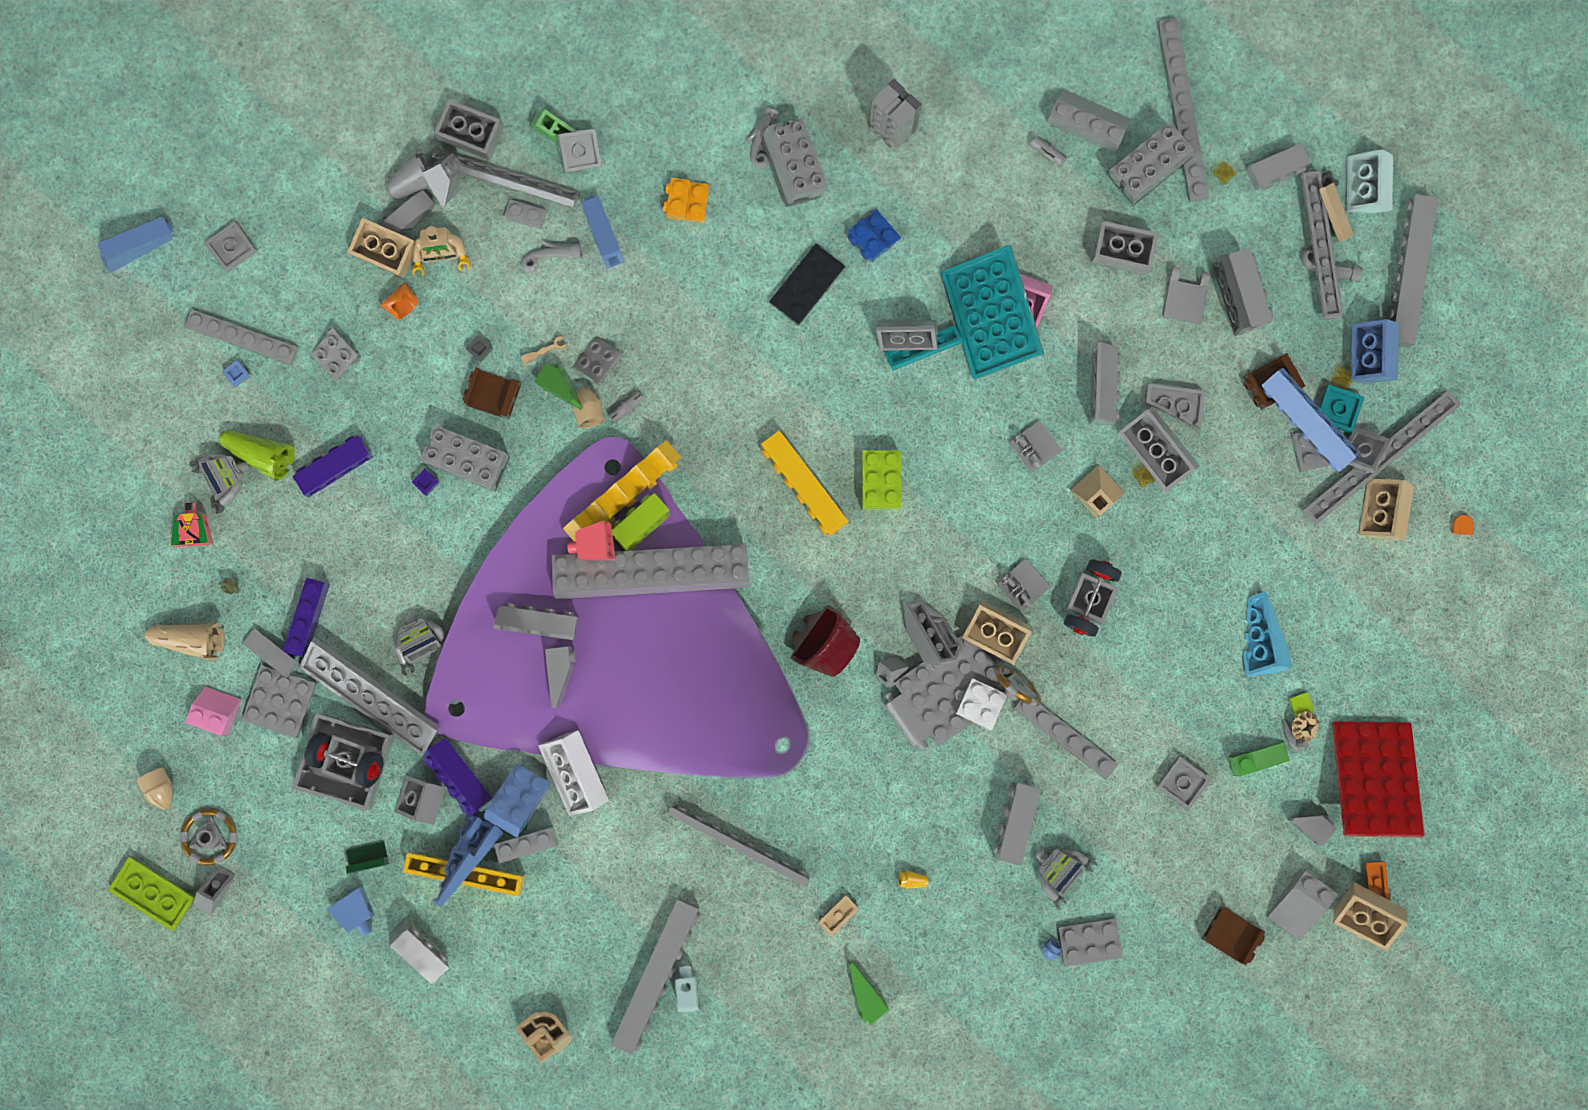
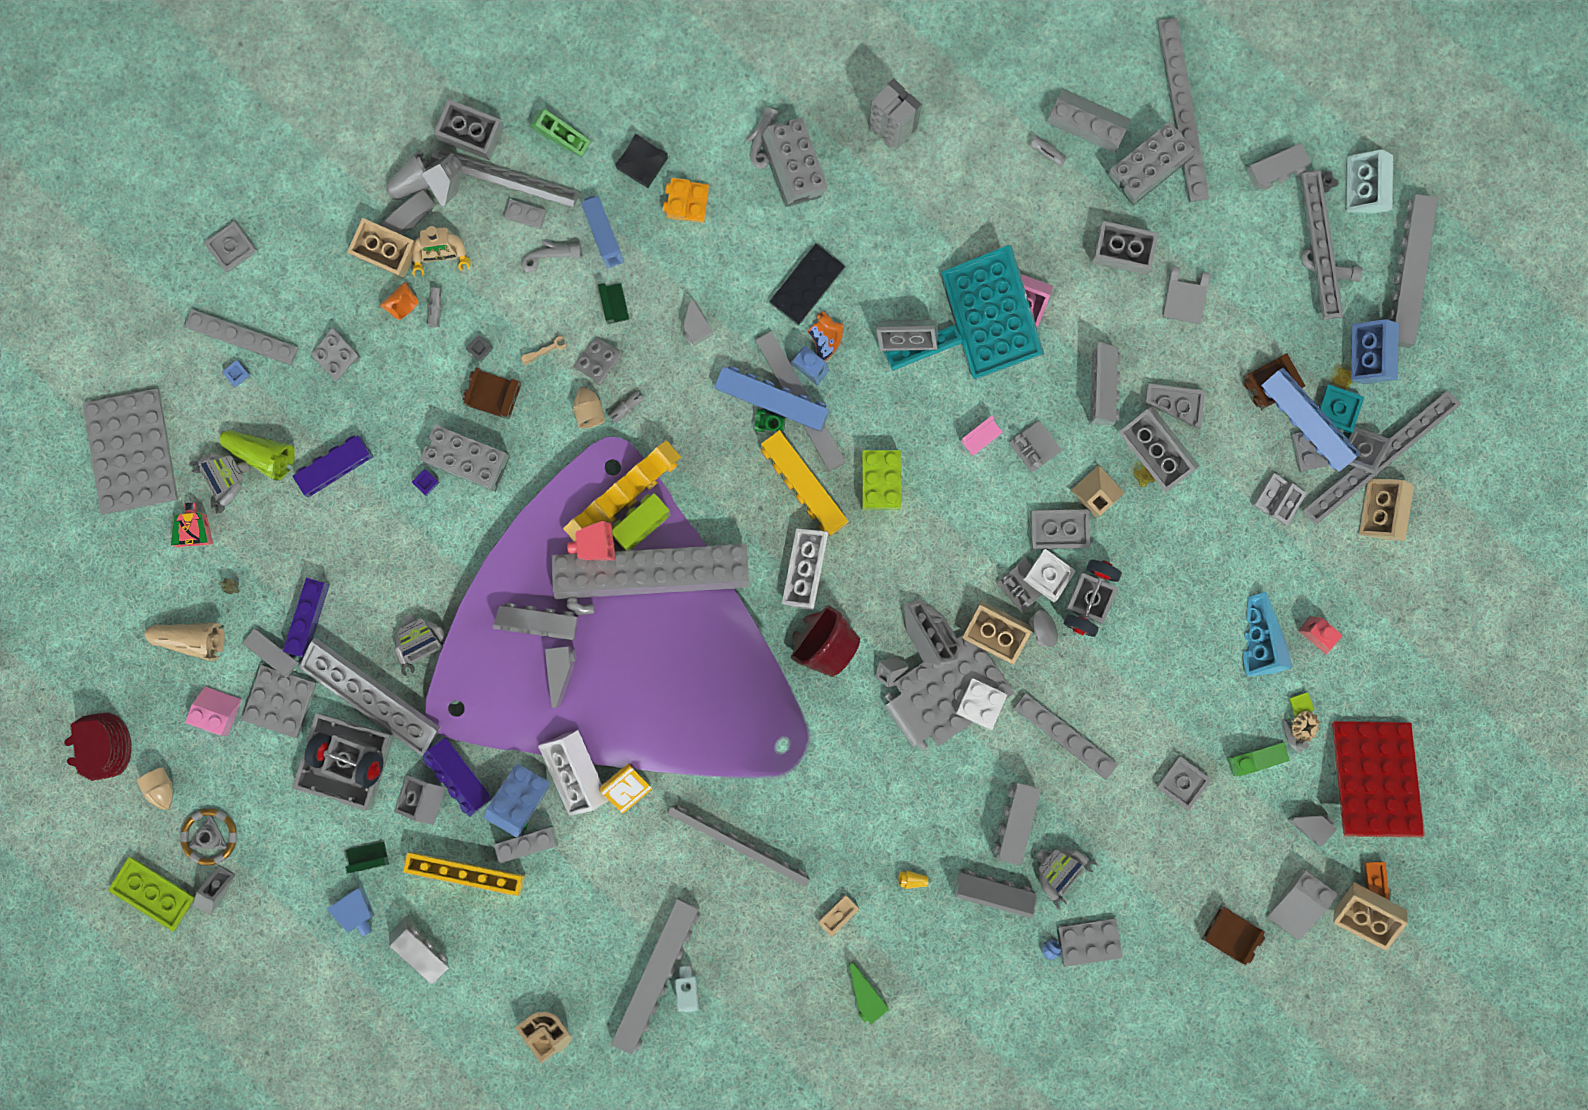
medium blue slope [98,217,174,273] -> none
medium blue wedge [433,814,504,907] -> none
bright green slope [534,363,583,410] -> none
light grey plate [557,129,602,173] -> none
blue plate [847,209,901,262] -> none
light grey piece [994,666,1042,706] -> none
piece [1212,248,1273,337] -> none
clear yellow plate [1213,162,1236,185] -> none
tan tile [1319,183,1354,242] -> none
orange tile [1452,515,1474,536] -> none
none -> dark red piece [64,712,132,781]
none -> light grey plate [83,389,178,515]
none -> light grey pin [427,288,443,327]
none -> light grey arm [567,597,595,615]
none -> dark green panel [598,283,629,325]
none -> tile [598,763,652,814]
none -> black brick [615,134,668,188]
none -> light grey slope [683,299,713,346]
none -> medium blue brick [714,366,830,432]
none -> light grey tile [755,331,846,472]
none -> green plate [755,409,786,432]
none -> white slope [782,529,828,610]
none -> medium blue torso [790,346,829,385]
none -> orange arm [807,311,844,361]
none -> light grey slope [953,870,1037,918]
none -> bright pink panel [961,415,1003,456]
none -> white plate [1023,549,1076,602]
none -> light grey dish [1029,610,1058,647]
none -> light grey plate [1031,510,1090,549]
none -> light grey slope [1252,473,1307,526]
none -> coral torso [1298,616,1342,655]

